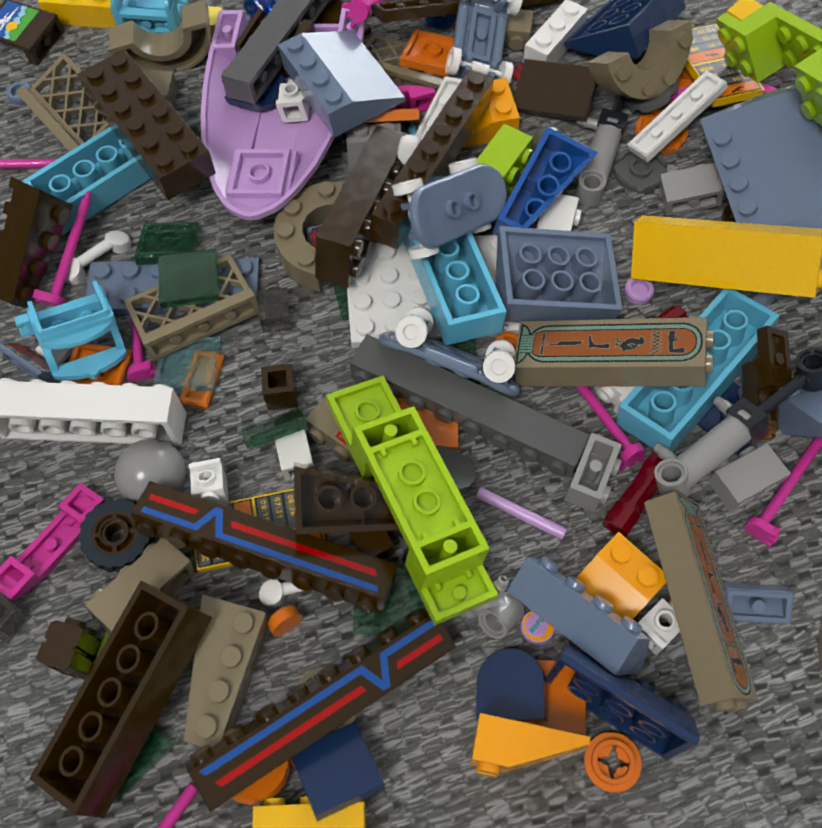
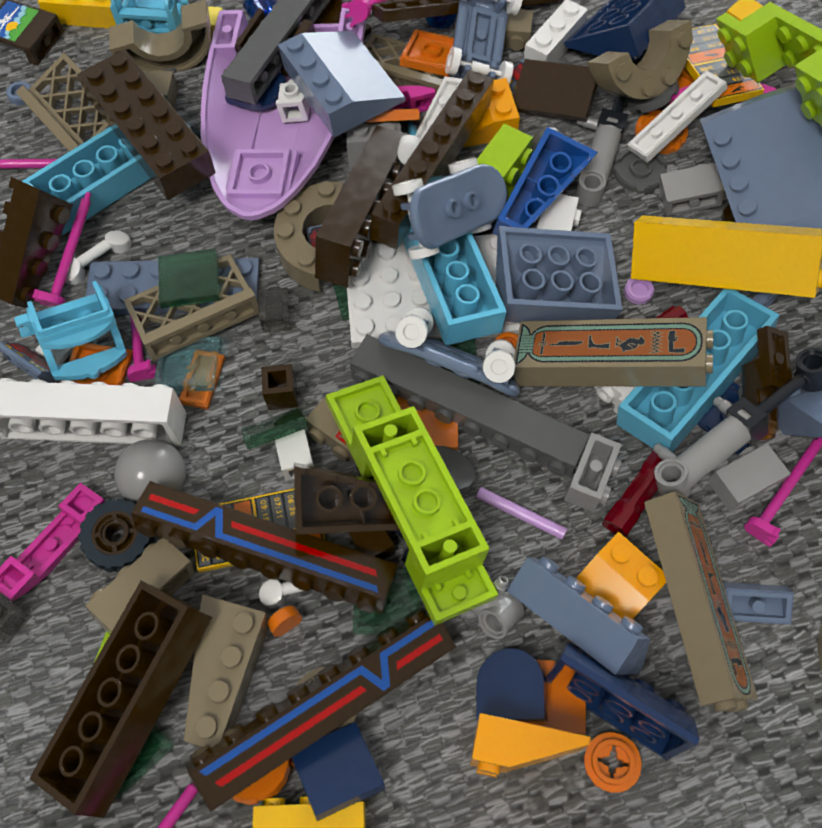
dark brown brick [36,617,102,680] -> none
clear green tile [134,222,200,265] -> none
white brick [189,458,229,506] -> none
lavender tile [520,610,555,645] -> none
dark pink piece [575,386,646,472] -> none
white brick [638,598,680,655] -> none

